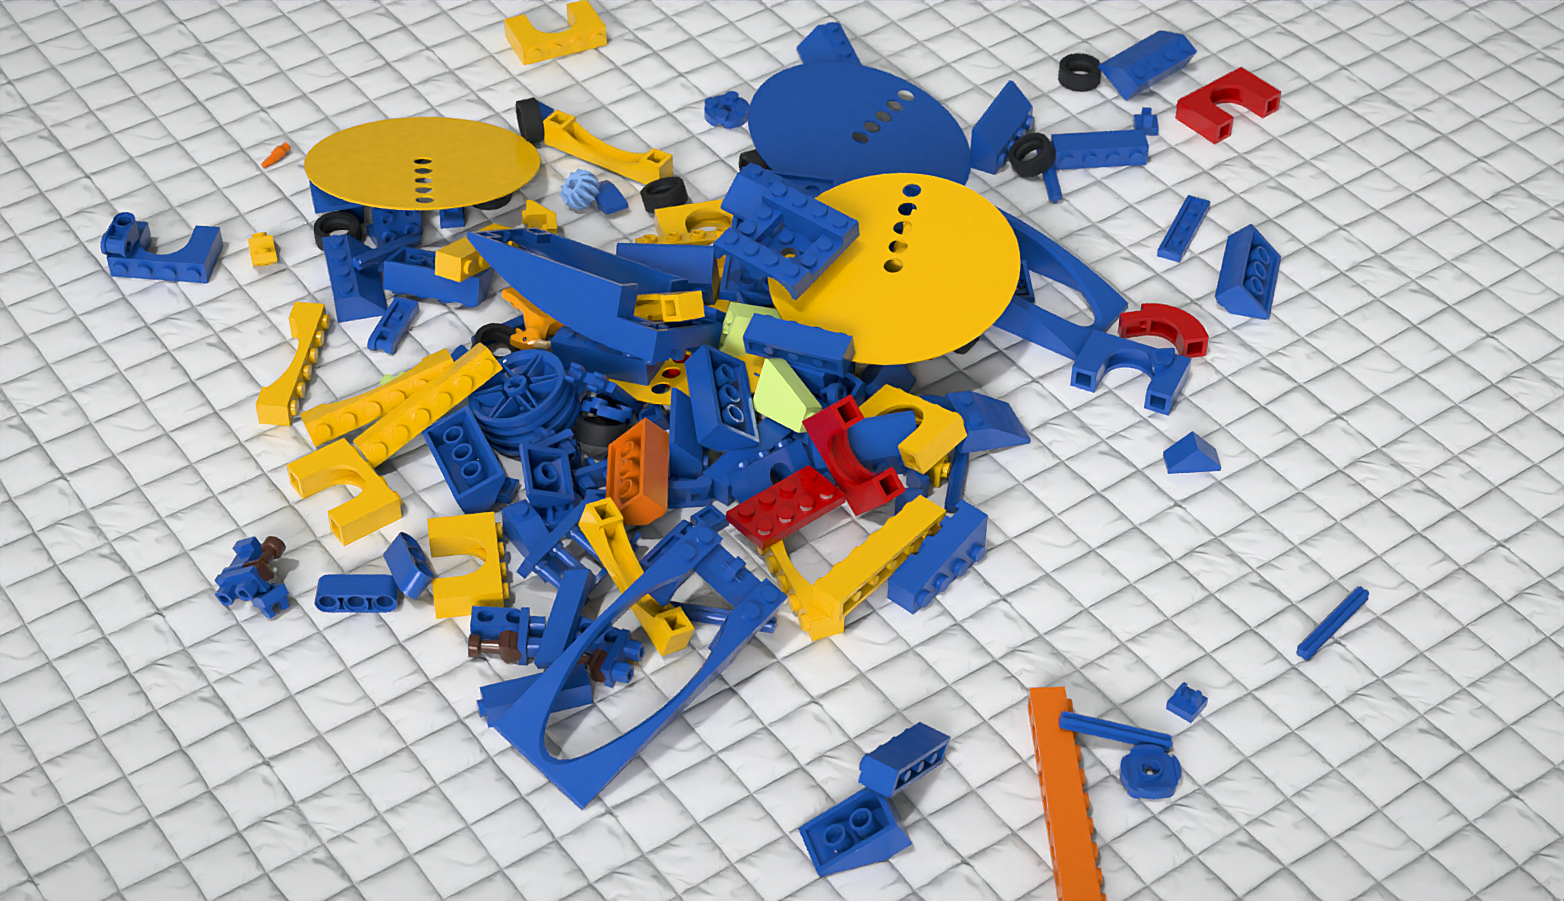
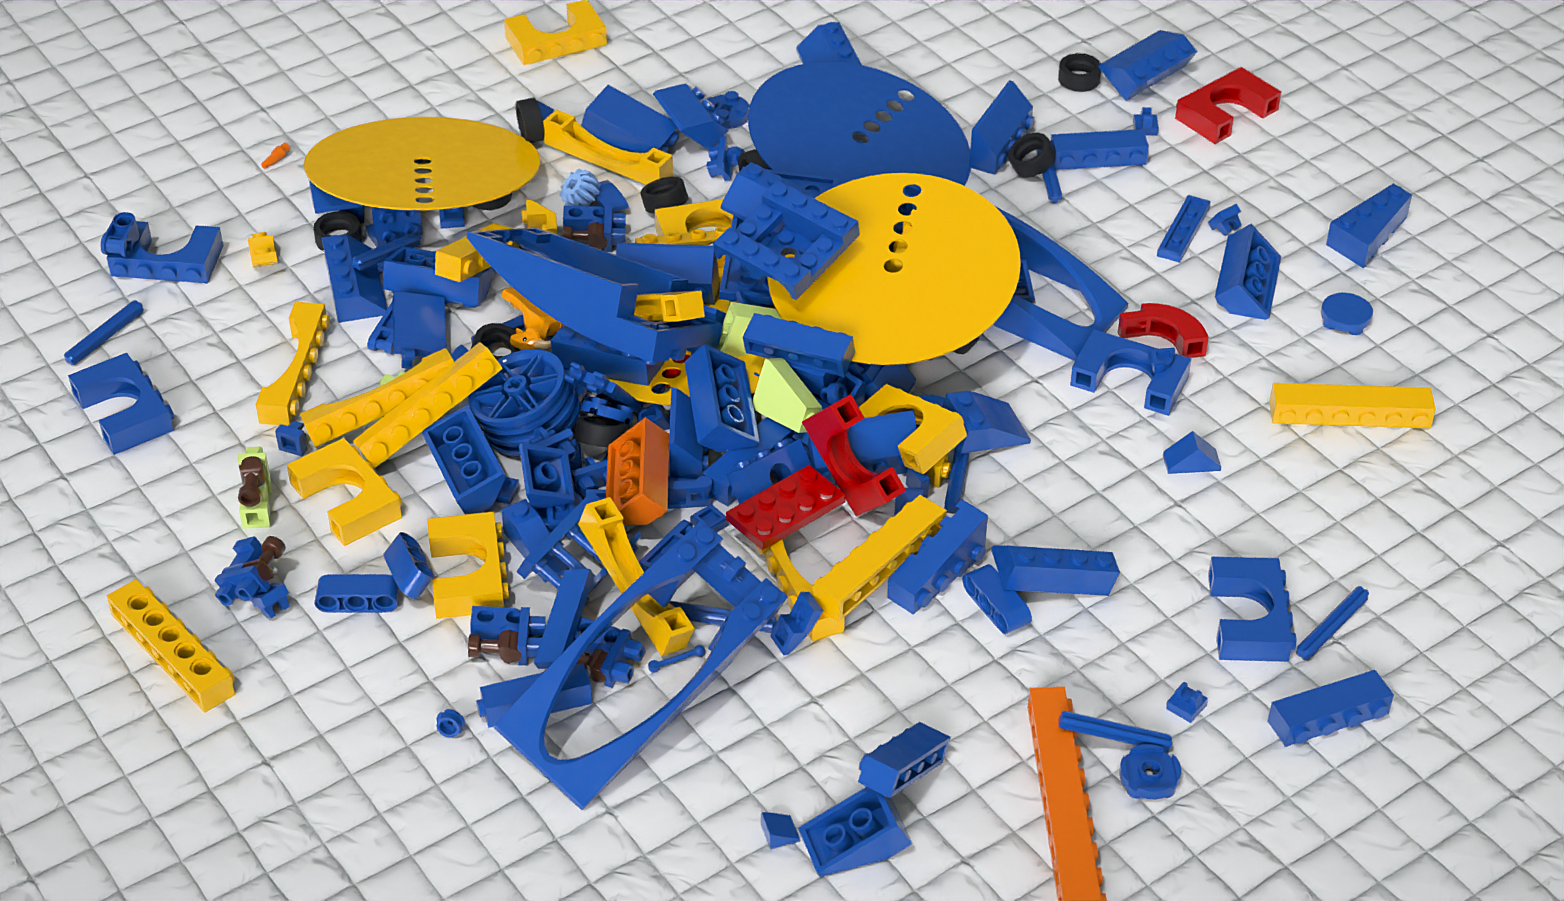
none -> blue axle [64,300,144,365]
none -> blue arch [68,353,174,455]
none -> yellow brick [106,579,235,713]
none -> hips [238,446,273,529]
none -> blue tile [275,421,308,457]
none -> blue tile [392,291,447,369]
none -> blue plate [436,709,465,737]
none -> blue hips [562,205,626,252]
none -> blue slope [581,84,680,153]
none -> blue hinge [648,645,705,673]
none -> blue slope [653,83,729,150]
none -> blue hips [706,136,745,181]
none -> blue slope [761,812,800,849]
none -> blue slope [770,592,823,655]
none -> blue tile [847,362,882,384]
none -> blue beam [962,564,1032,634]
none -> blue slope [991,545,1120,596]
none -> blue tile [1208,203,1242,236]
none -> blue arch [1208,557,1296,662]
none -> blue brick [1268,670,1394,747]
none -> yellow brick [1269,383,1436,428]
none -> blue tile [1321,293,1373,335]
none -> blue wedge [1326,183,1412,268]

